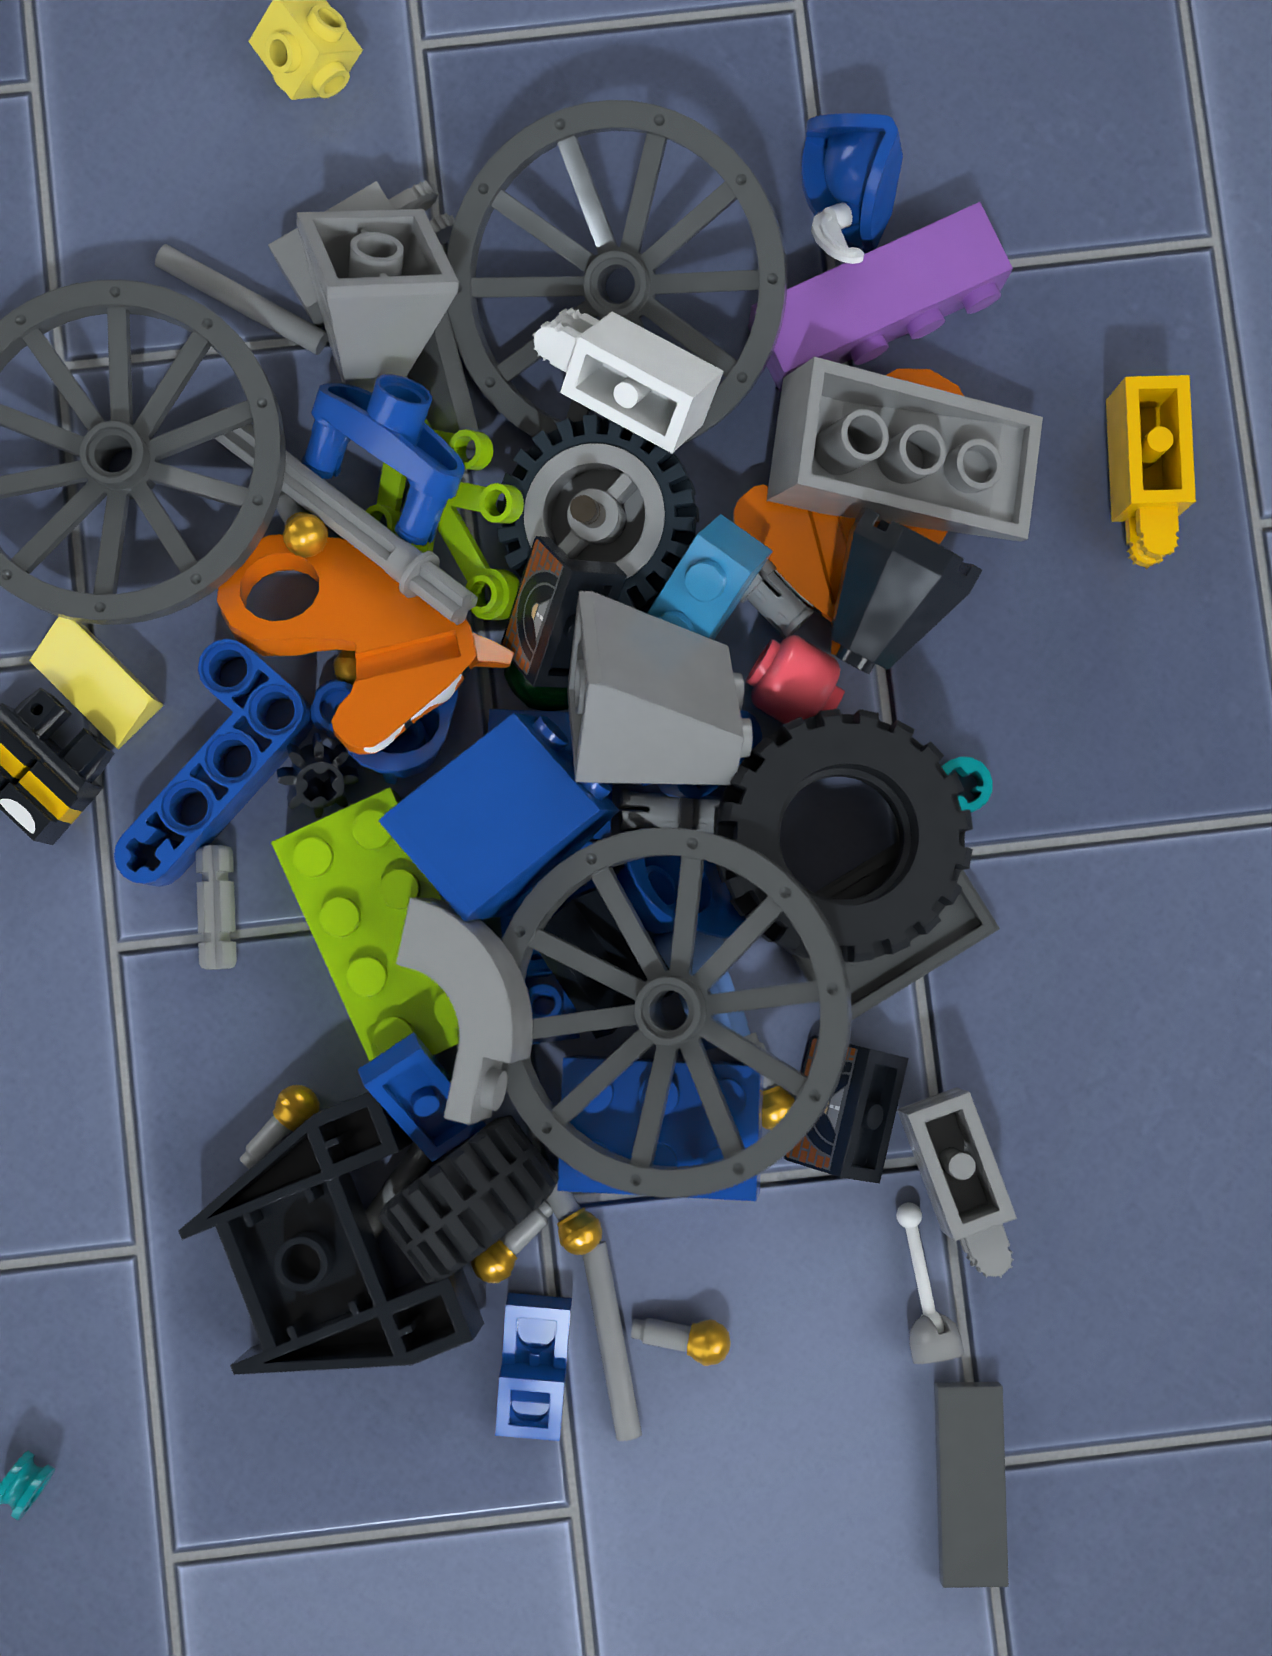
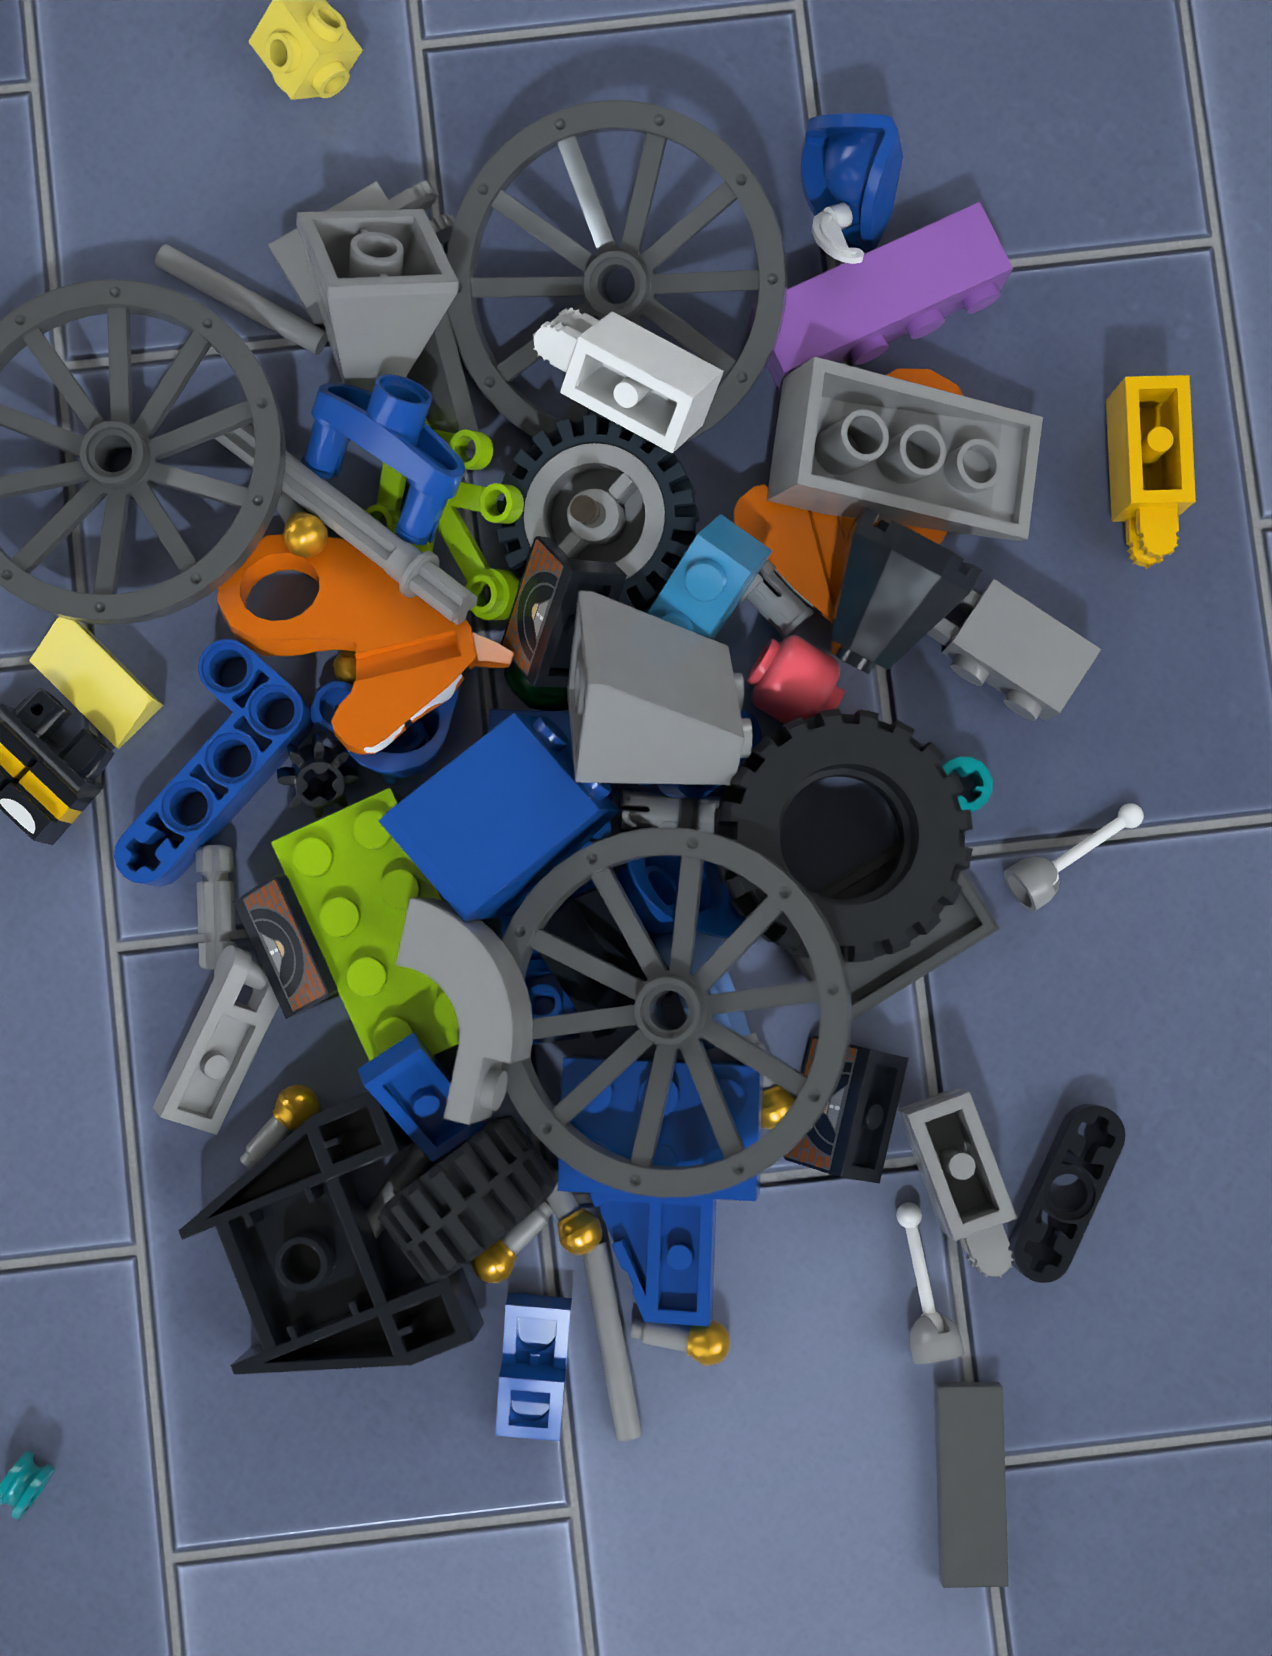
none -> light grey plate [152,945,279,1135]
none -> panel [233,873,340,1019]
none -> blue wing [590,1193,717,1326]
none -> light grey hinge [927,579,1102,721]
none -> hinge [1004,803,1144,912]
none -> black beam [1008,1104,1126,1283]

